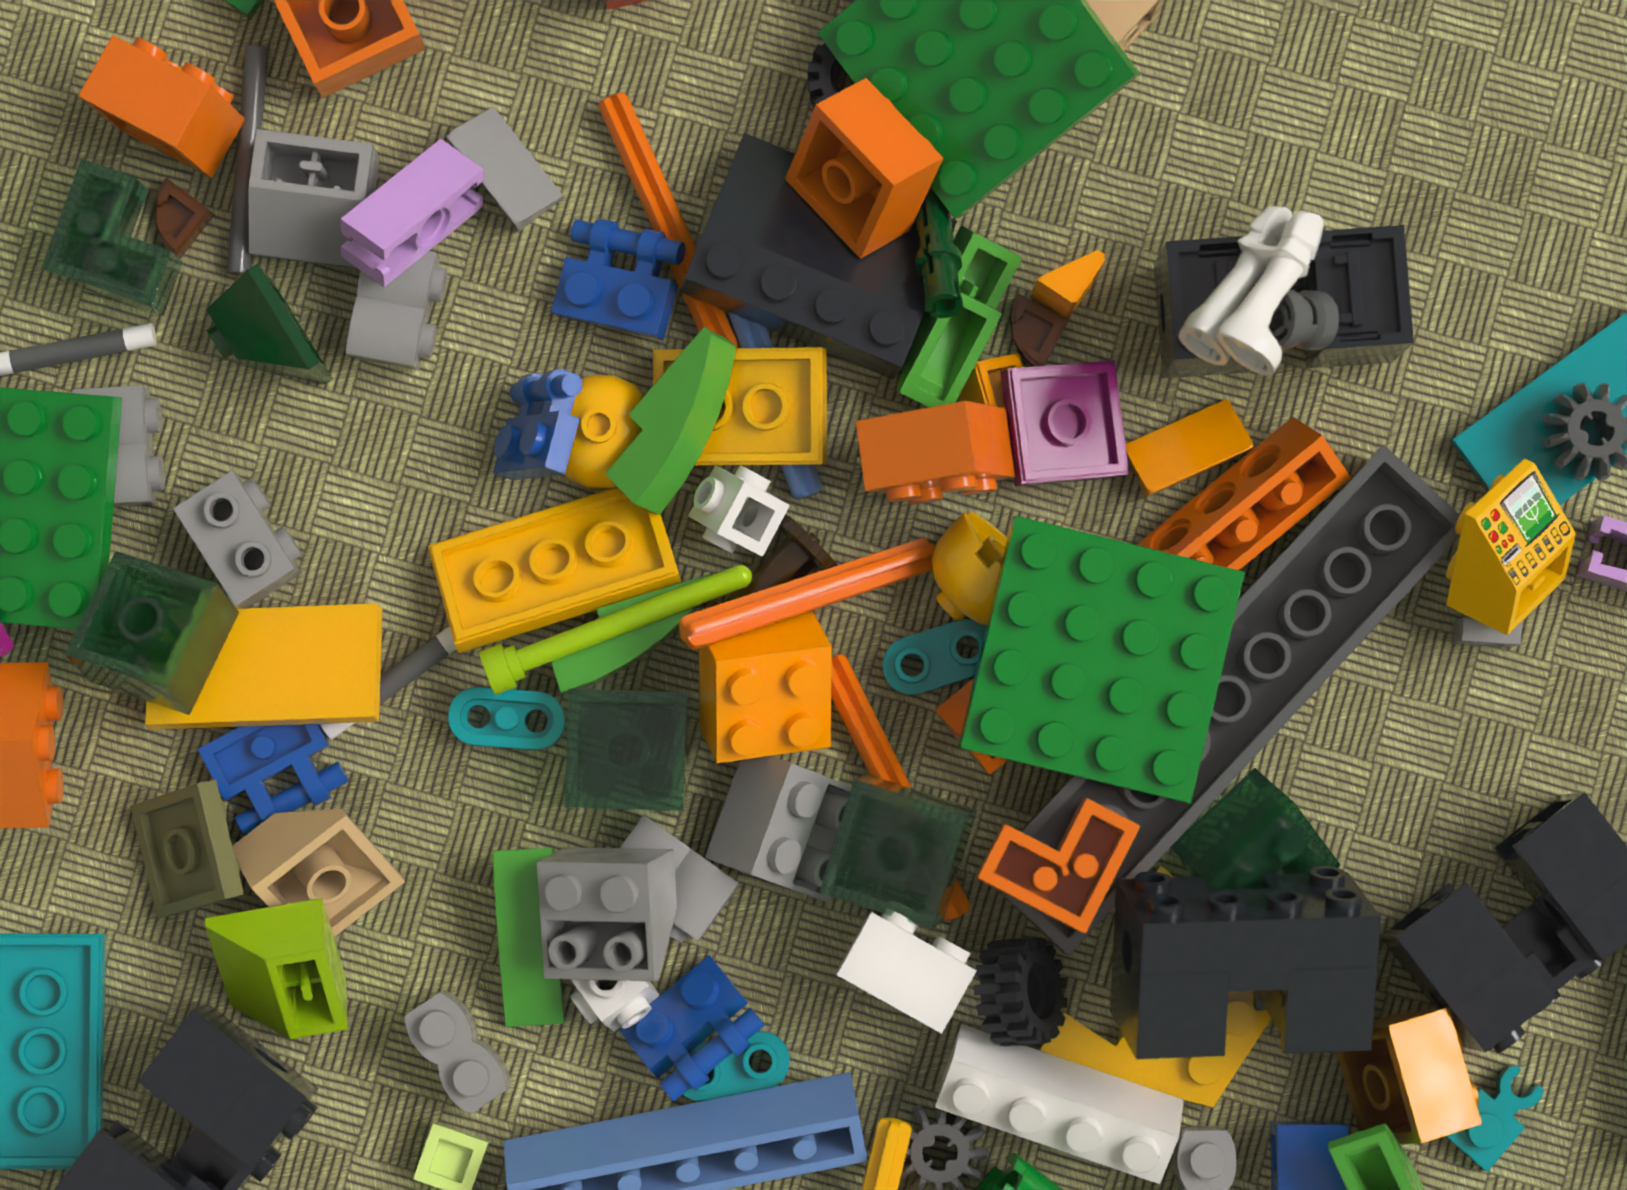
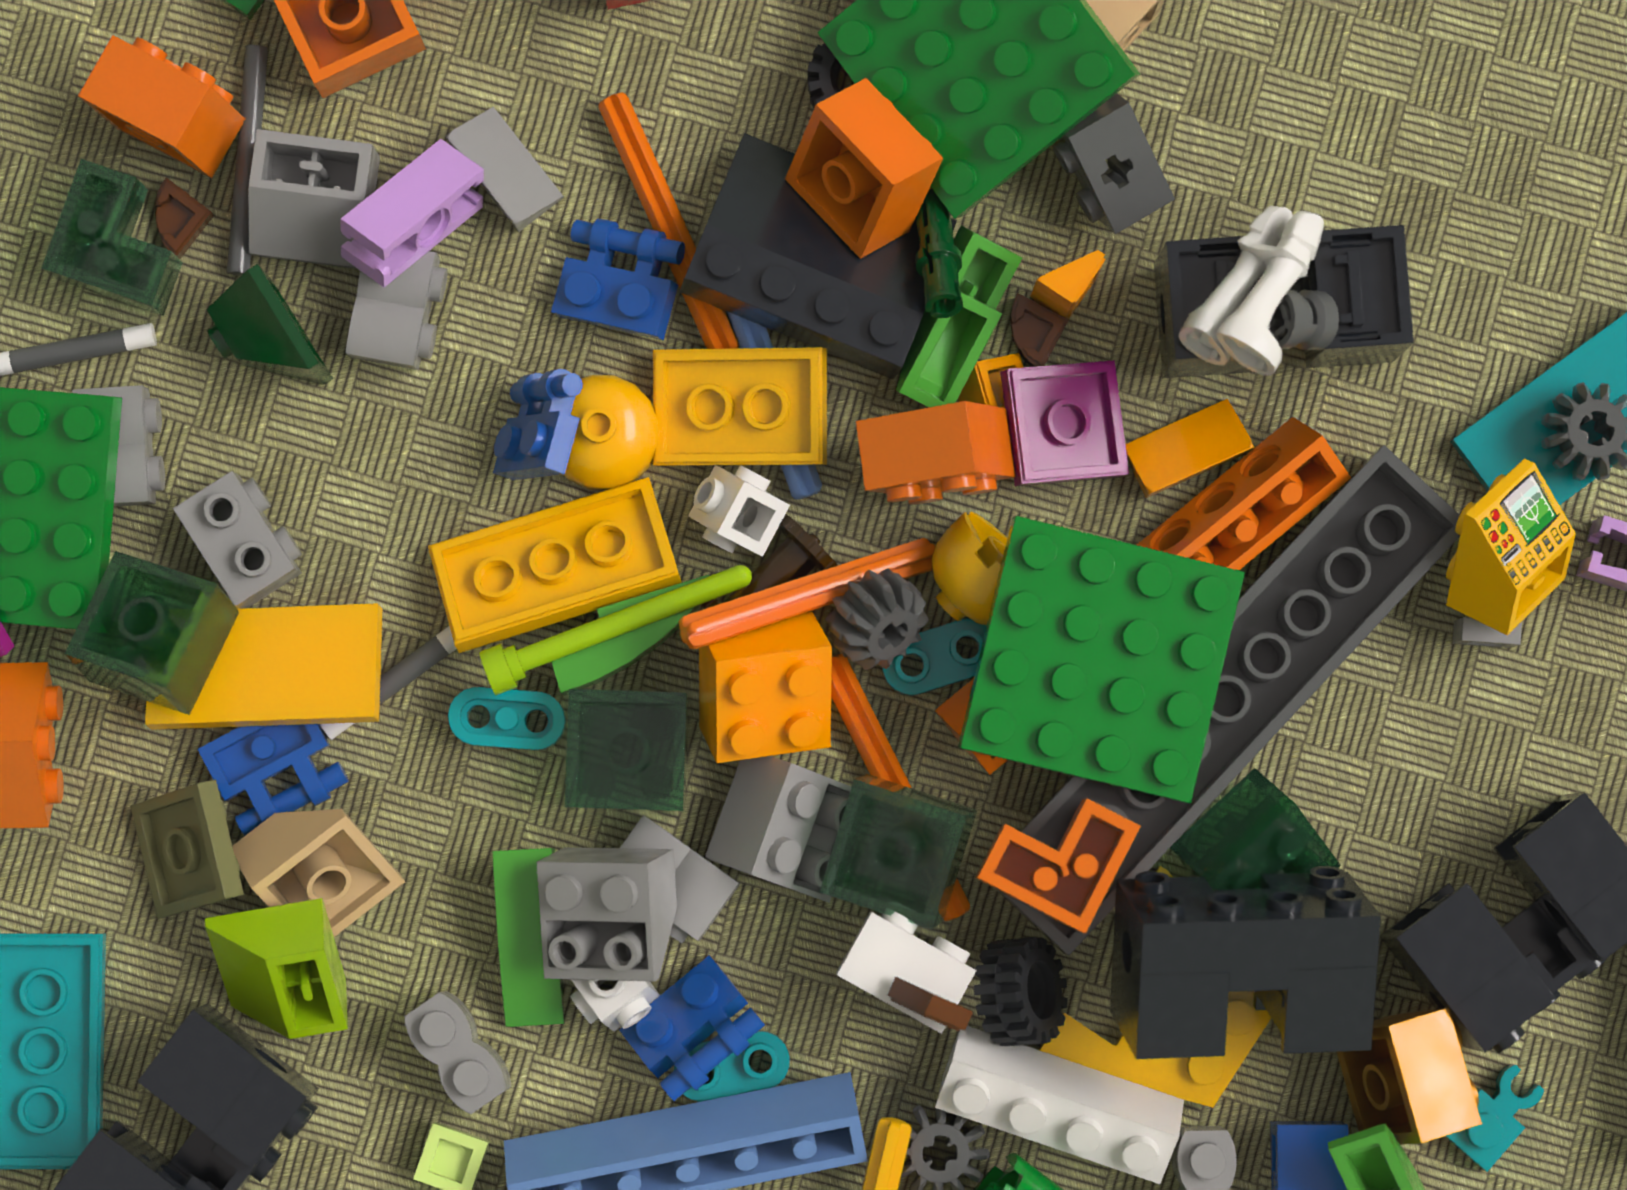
bright green slope [605,327,736,515] -> none
none -> dark grey gear [825,568,929,671]
none -> reddish brown tile [887,977,973,1031]
none -> dark grey brick [1052,93,1175,234]

